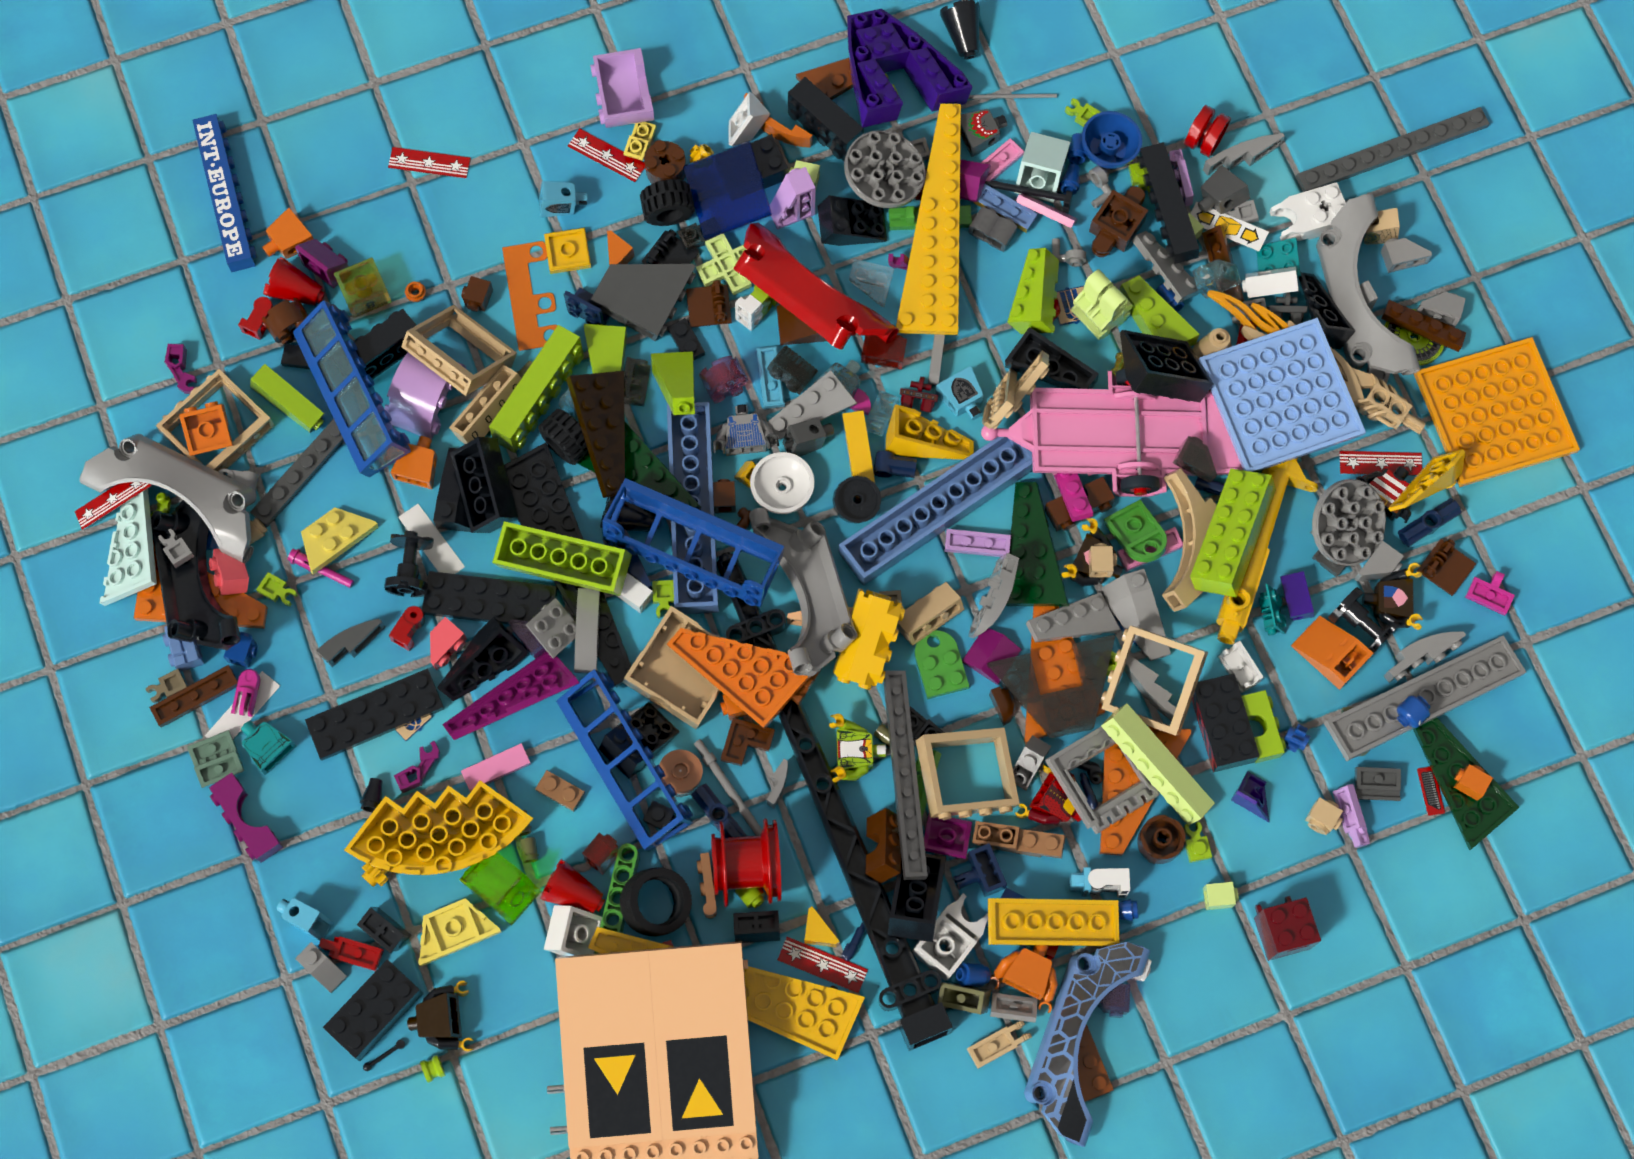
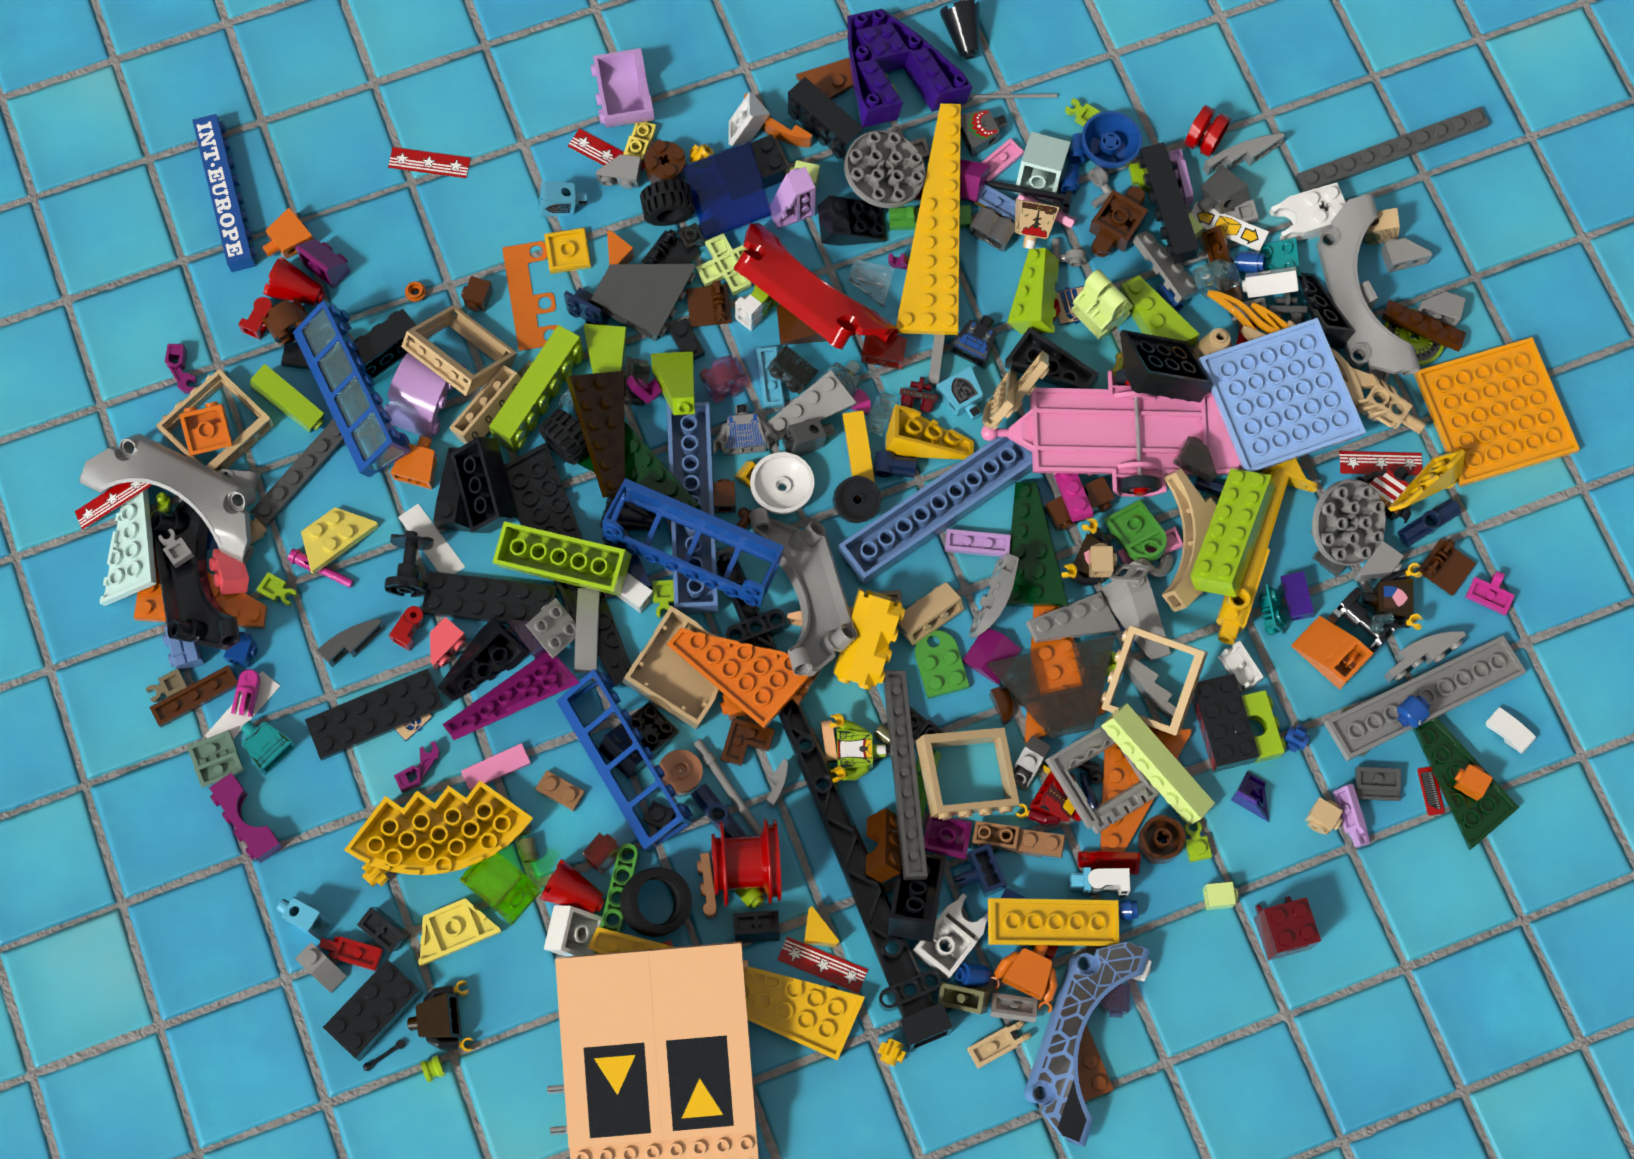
clear yellow brick [334,257,392,318] -> none
black cone [360,778,383,813] -> none
dark blue piece [841,922,866,962] -> none
none -> light grey slope [596,154,643,189]
none -> magenta bracket [626,375,662,404]
none -> light nougat beam [821,720,837,762]
none -> yellow gear [877,1038,906,1067]
none -> torso [950,315,997,369]
none -> tan torso [1015,199,1059,249]
none -> red hinge [1077,851,1141,875]
none -> light grey piece [1110,554,1174,583]
none -> blue brick [1234,251,1266,273]
none -> clear light blue arm [1369,613,1394,634]
none -> white slope [1486,707,1536,754]

